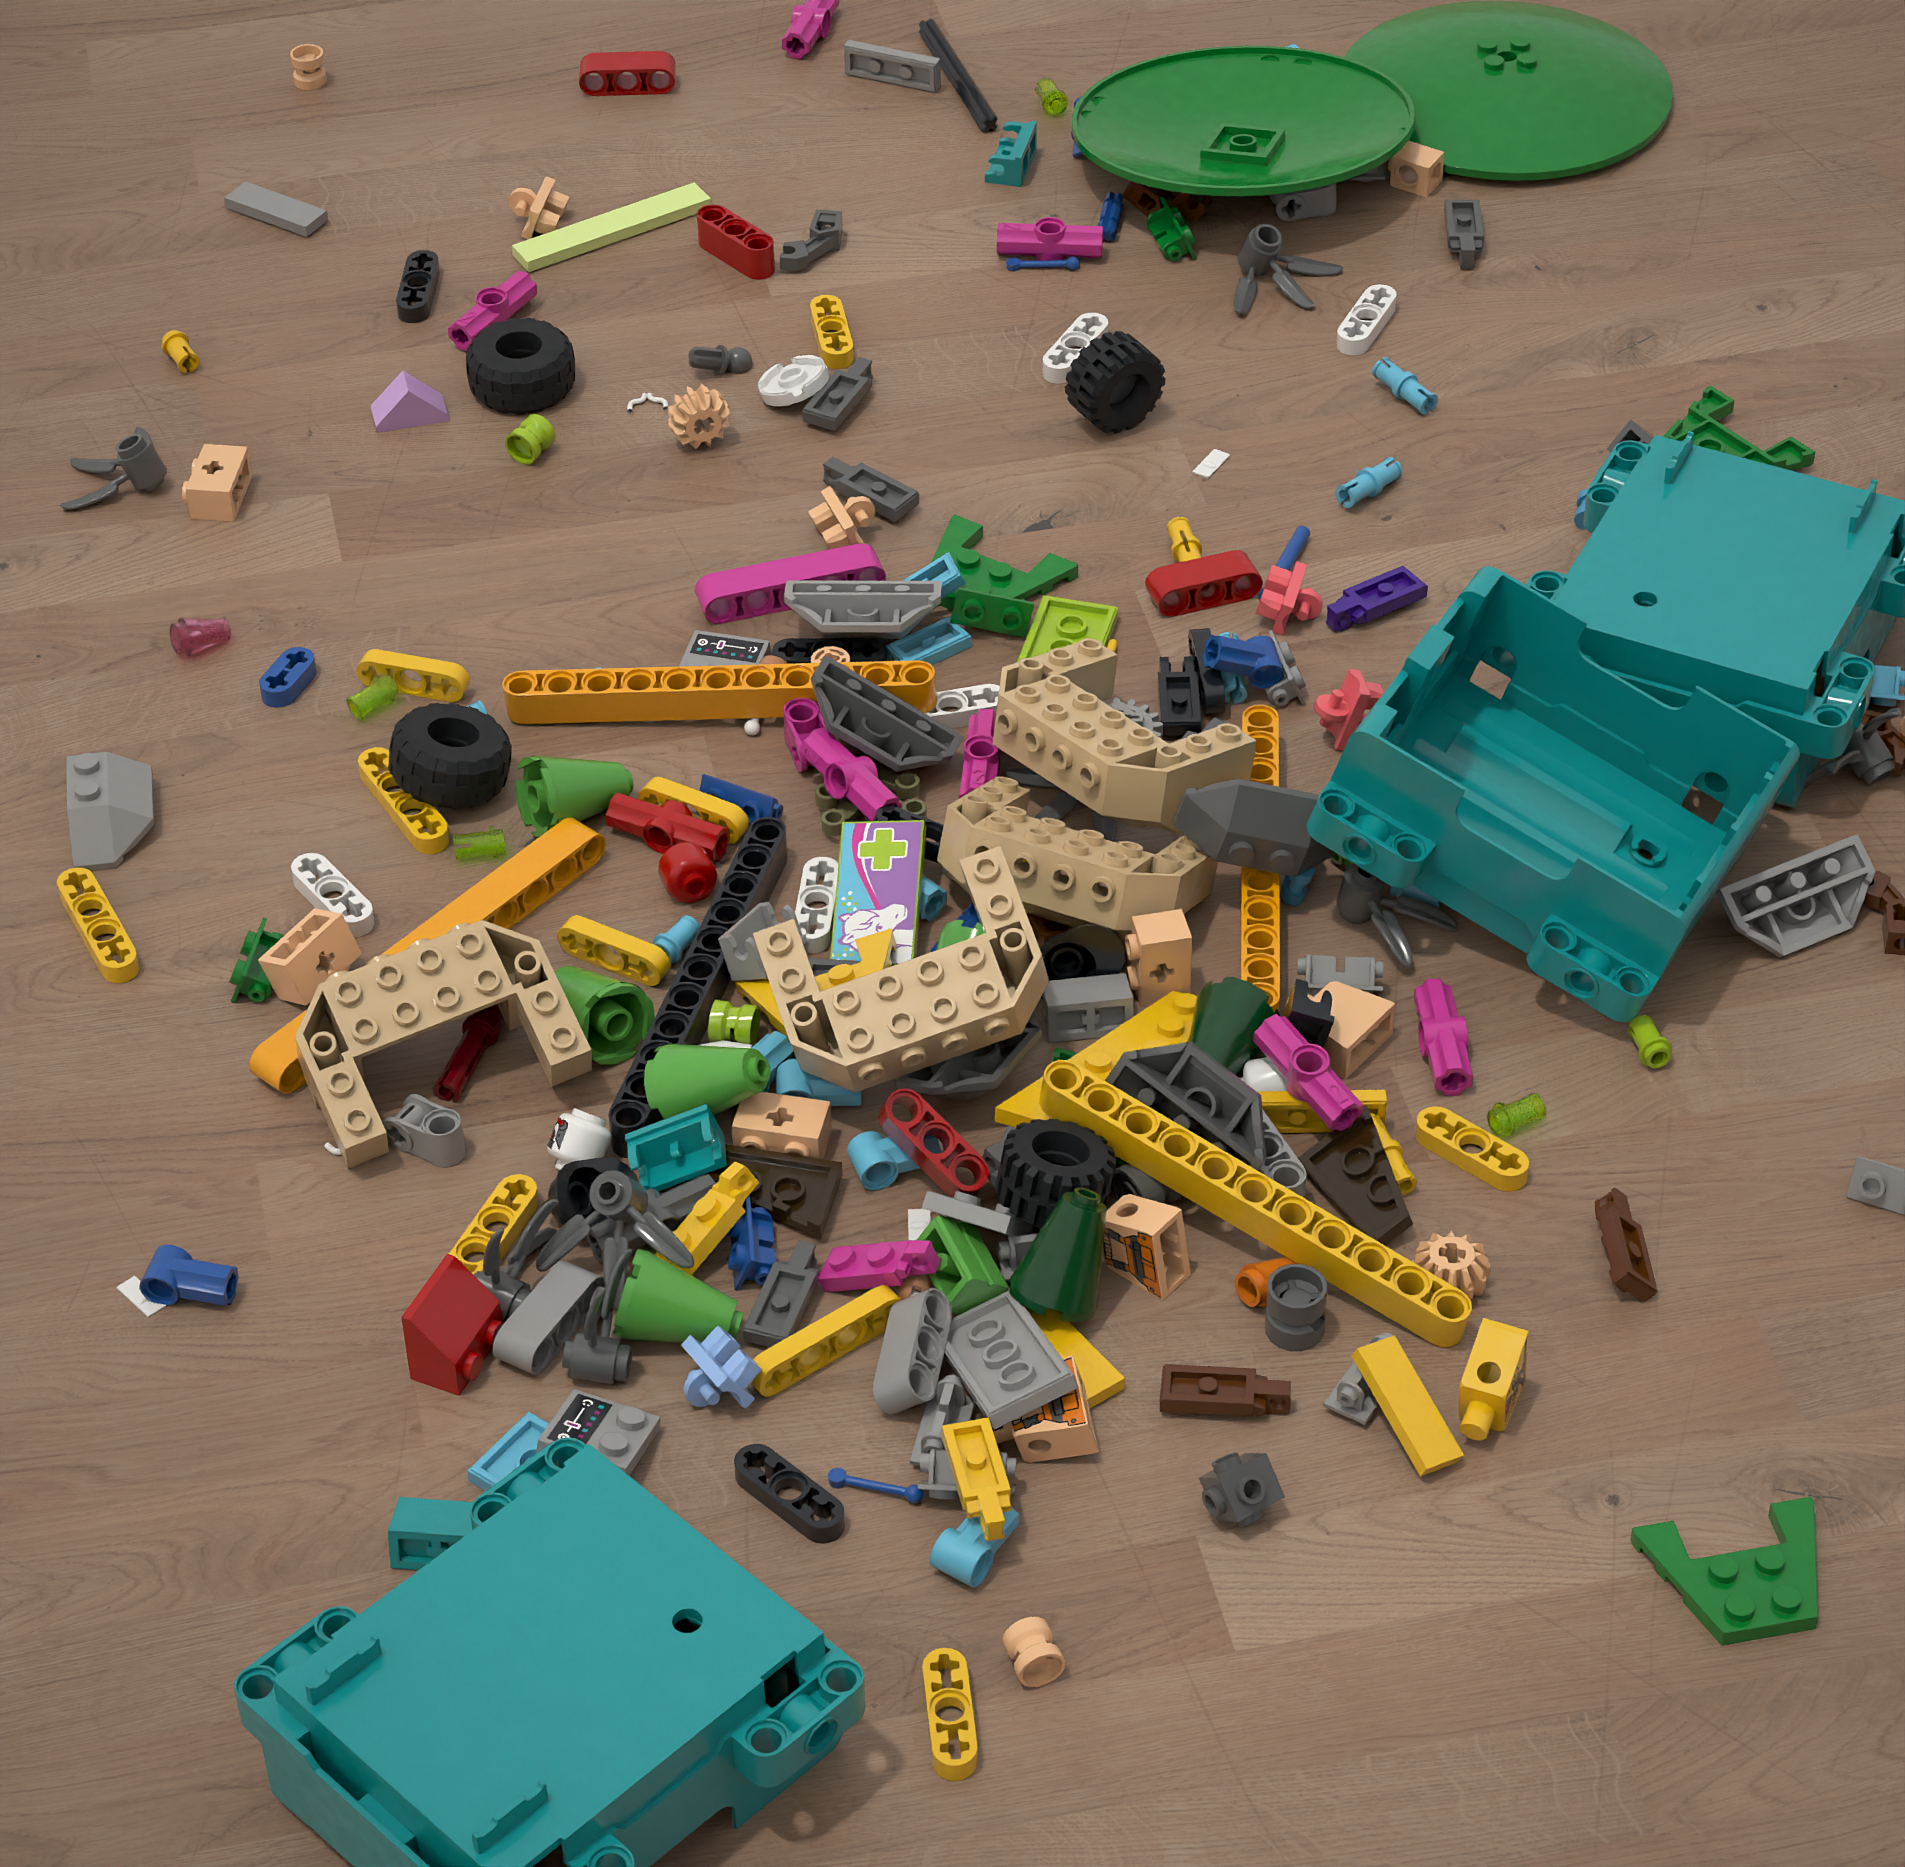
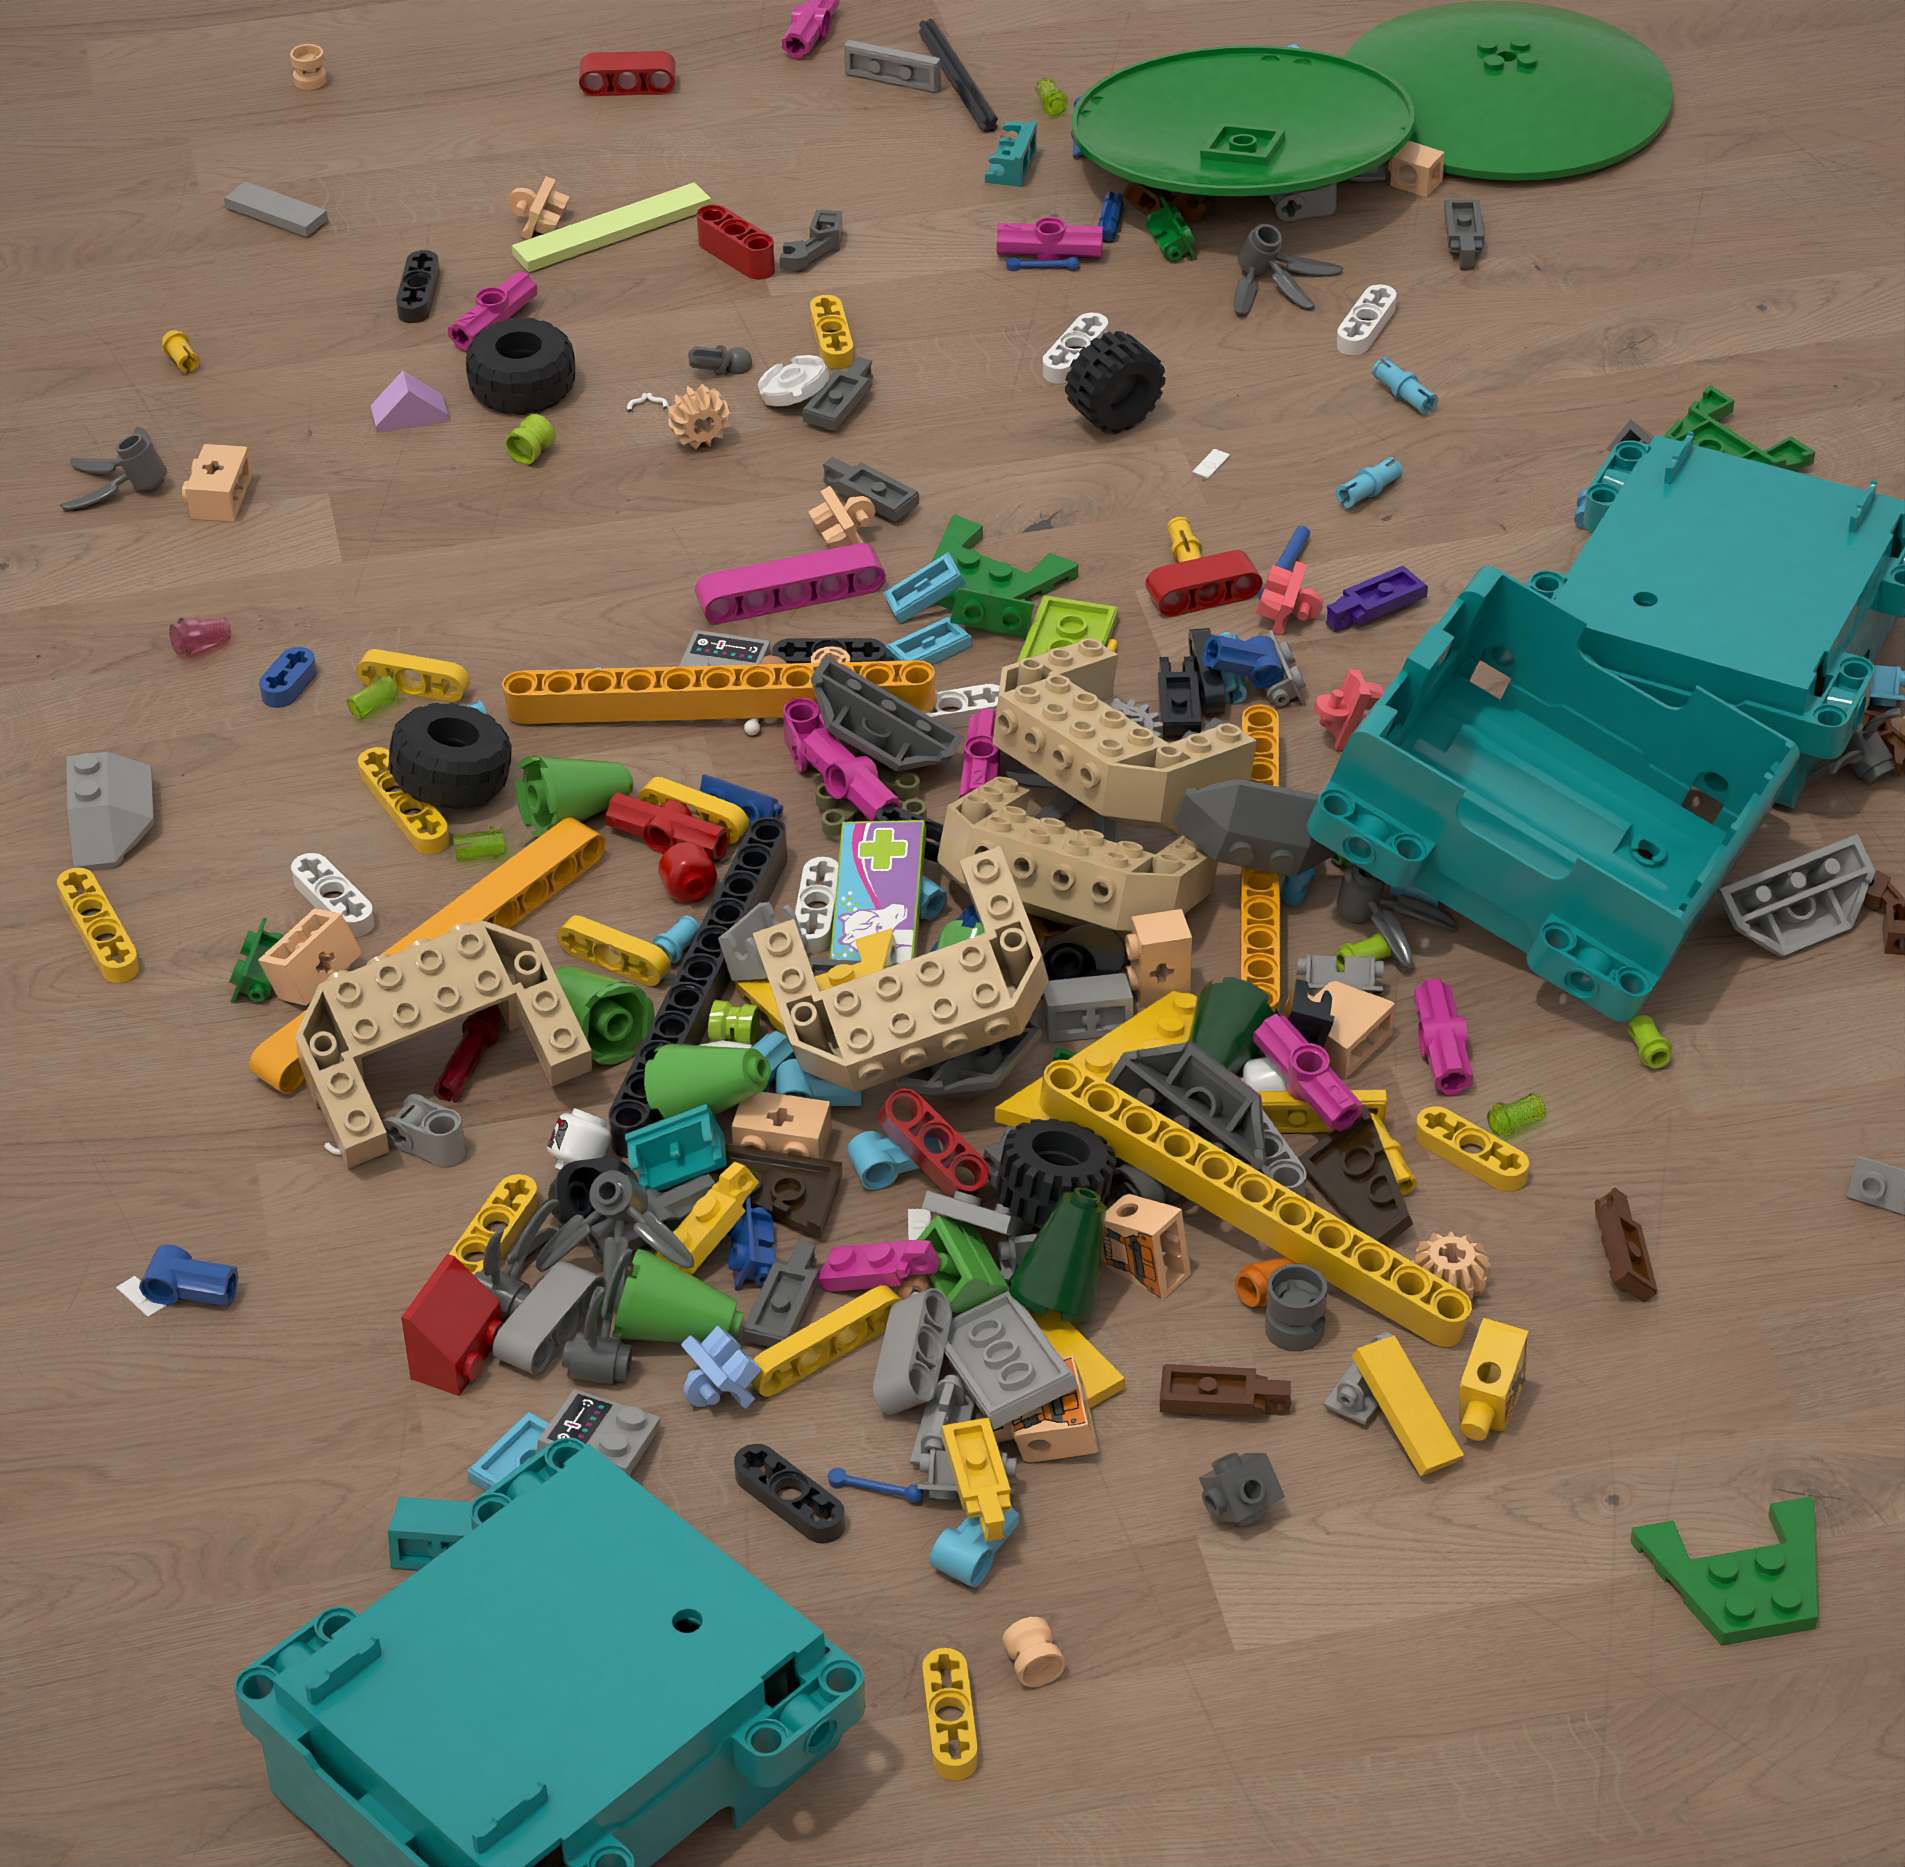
light grey wedge [784,580,942,643] -> none
none -> lime pin [1334,933,1391,972]

